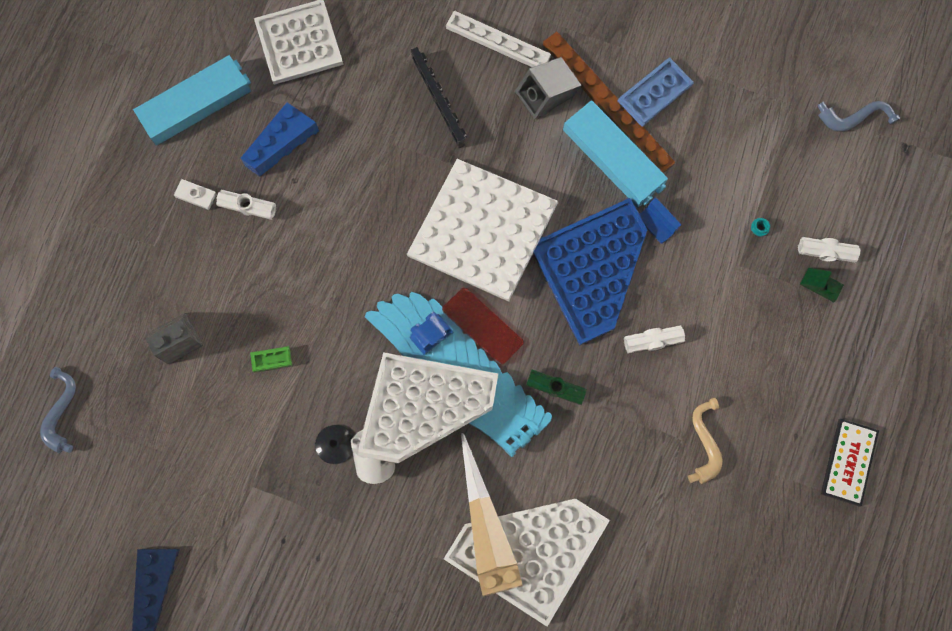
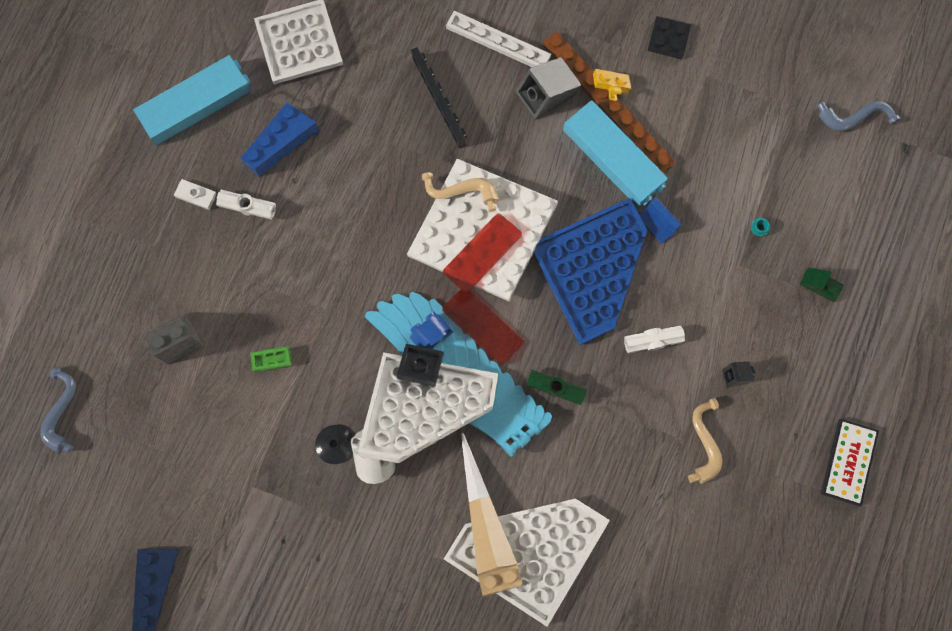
medium blue plate [618,57,694,127] -> none
white piece [798,237,860,263] -> none
none -> black plate [397,344,444,387]
none -> tan animal [422,172,499,212]
none -> clear red piece [443,213,522,293]
none -> yellow plate [593,69,631,101]
none -> black plate [647,16,691,60]
none -> black slope [722,361,755,388]

